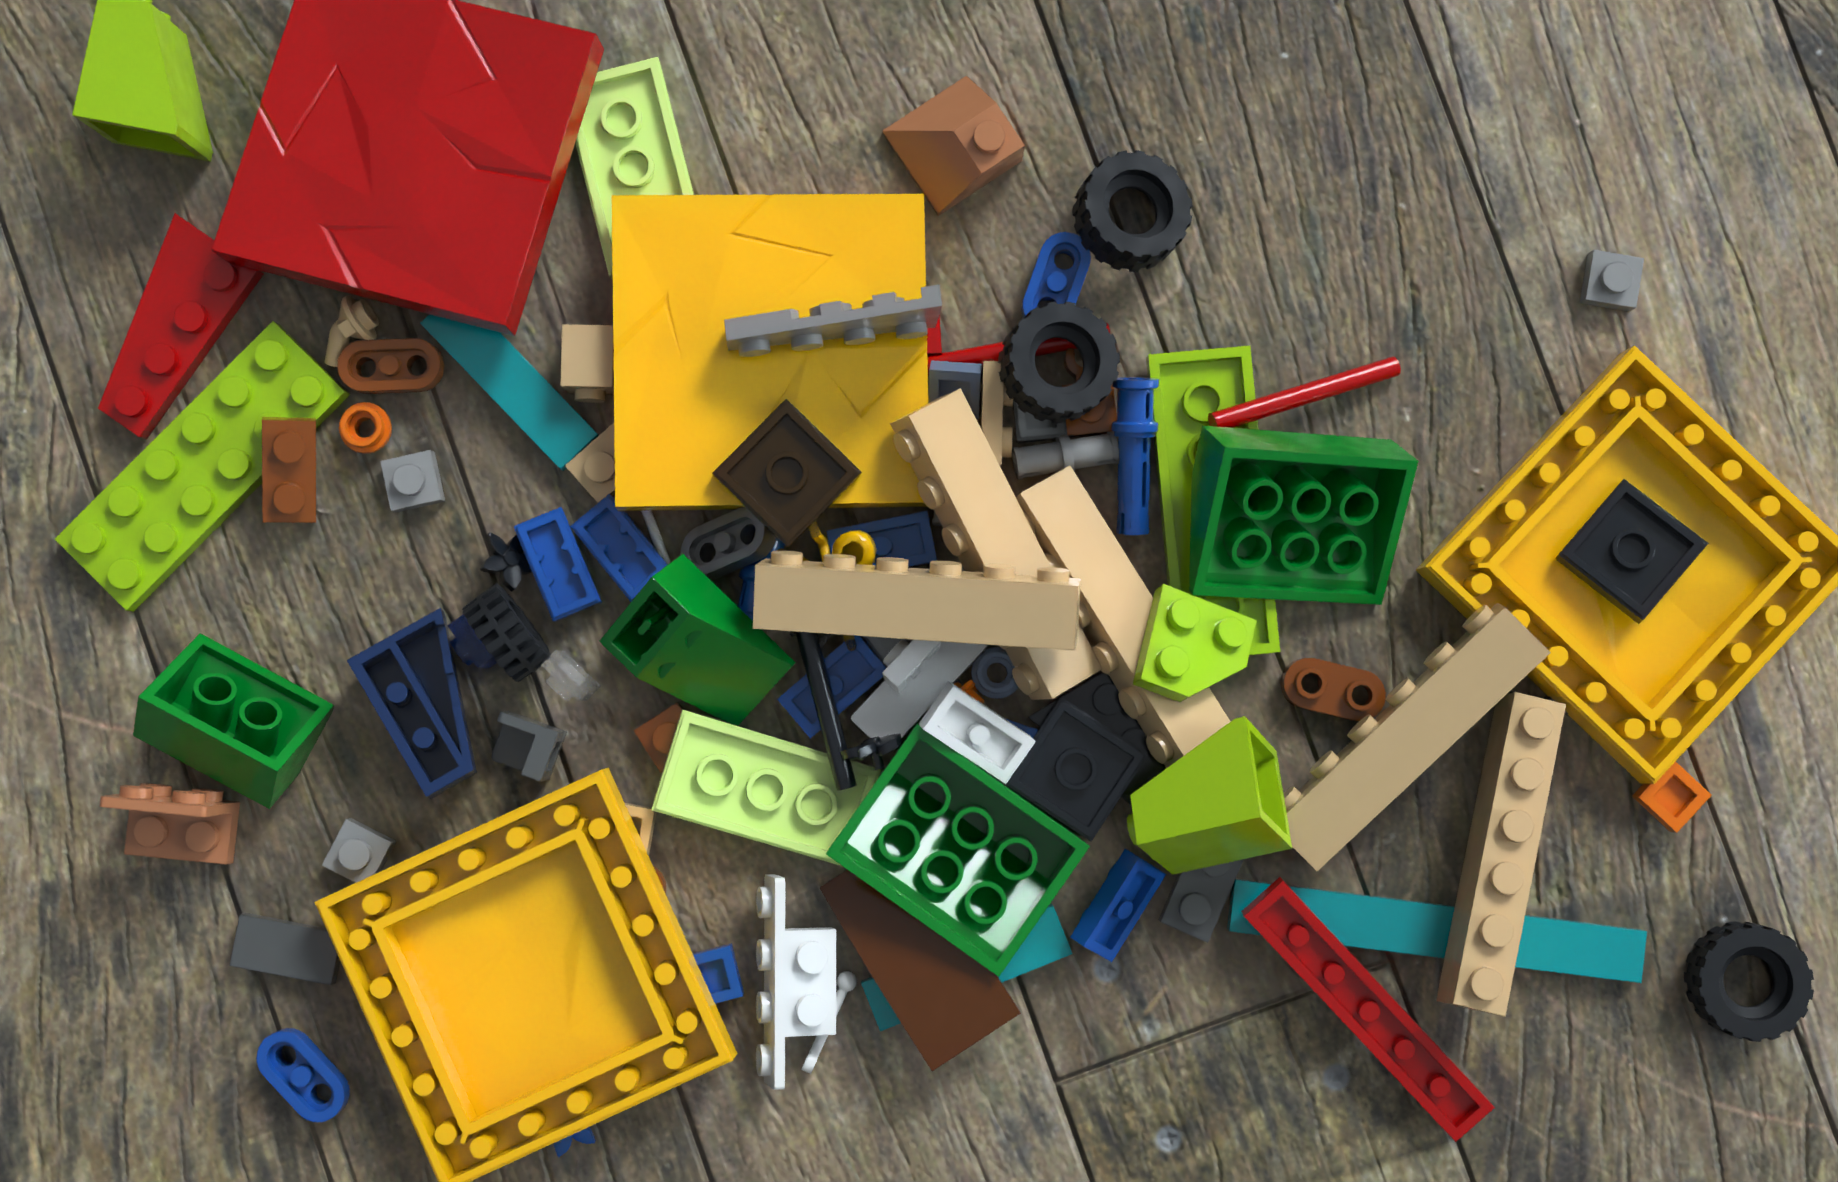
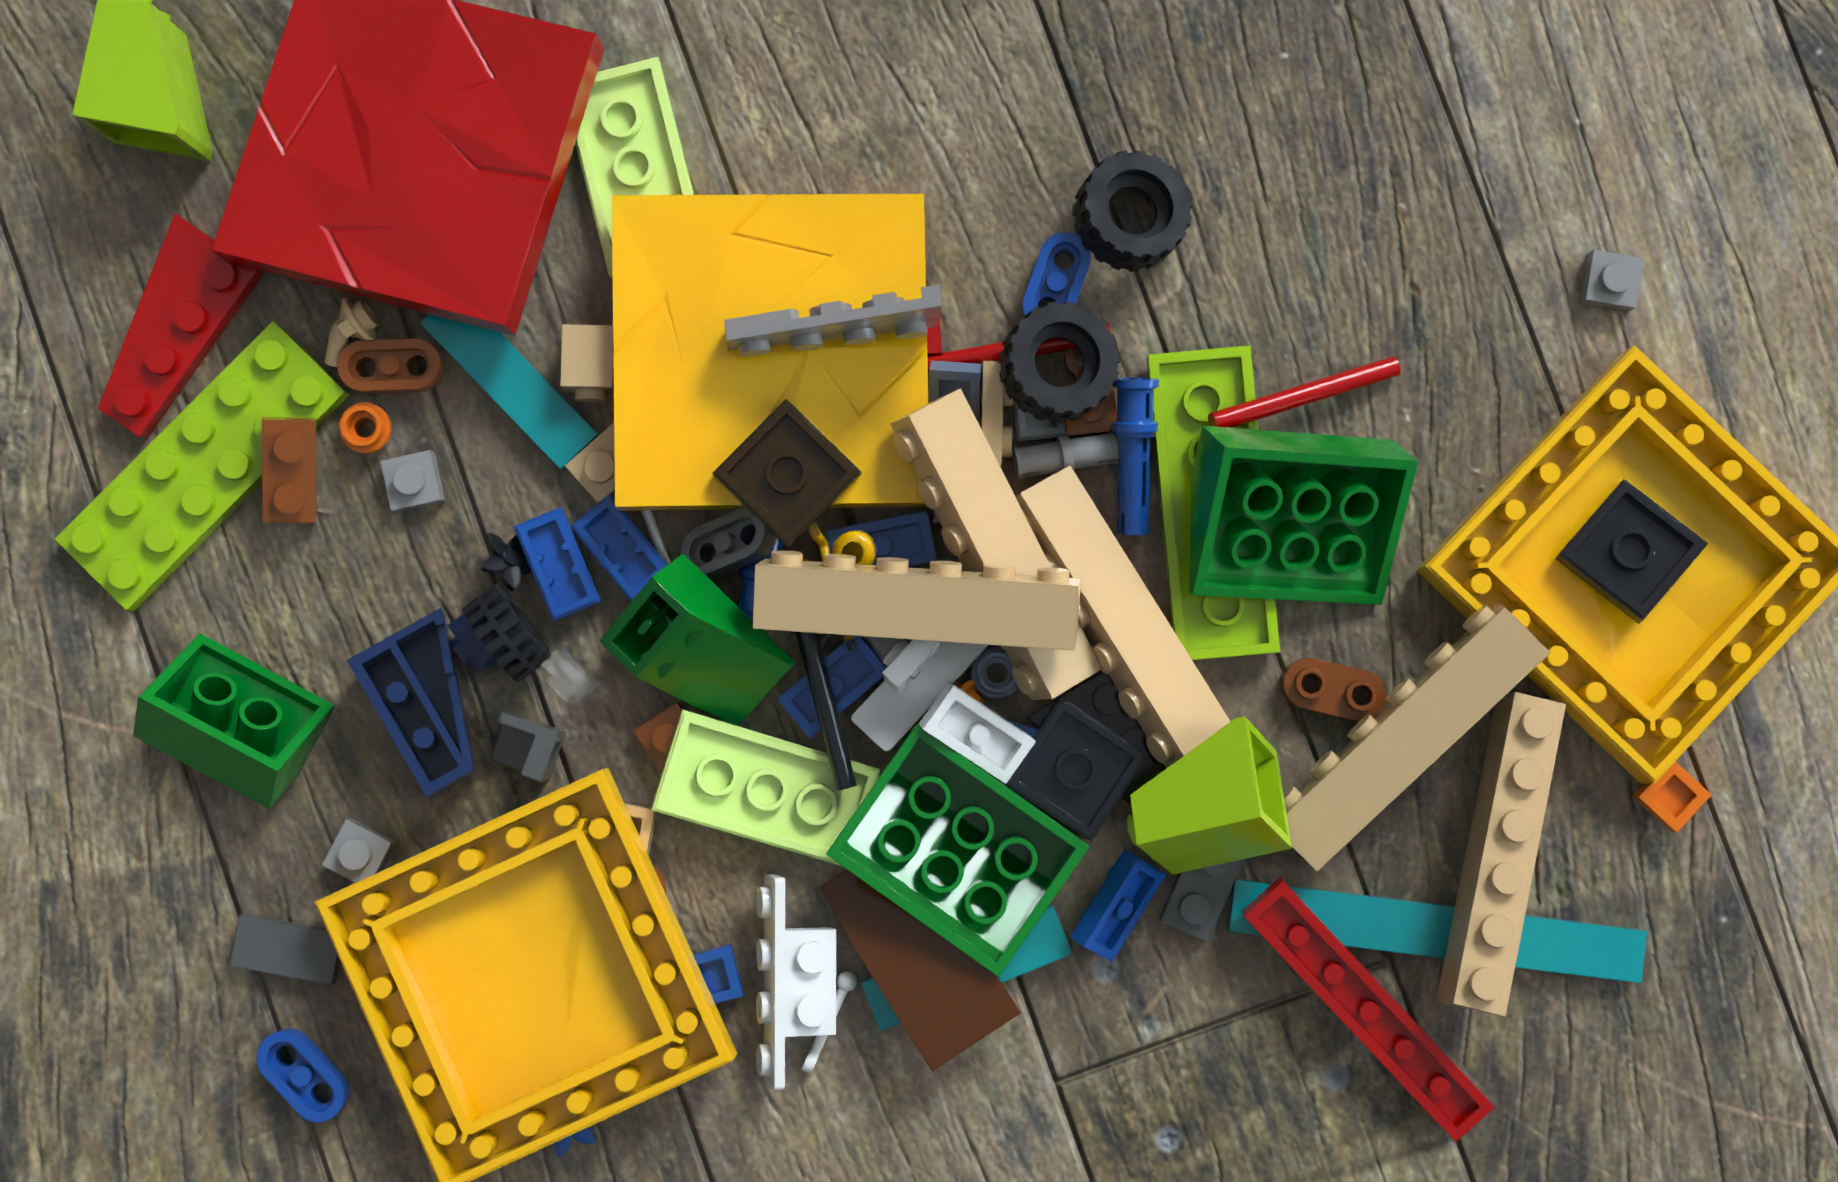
nougat bracket [100,783,240,865] -> none
black plant [841,733,903,770] -> none
nougat slope [882,76,1025,216] -> none
lime plate [1133,584,1257,702] -> none
black tyre [1684,921,1814,1042] -> none

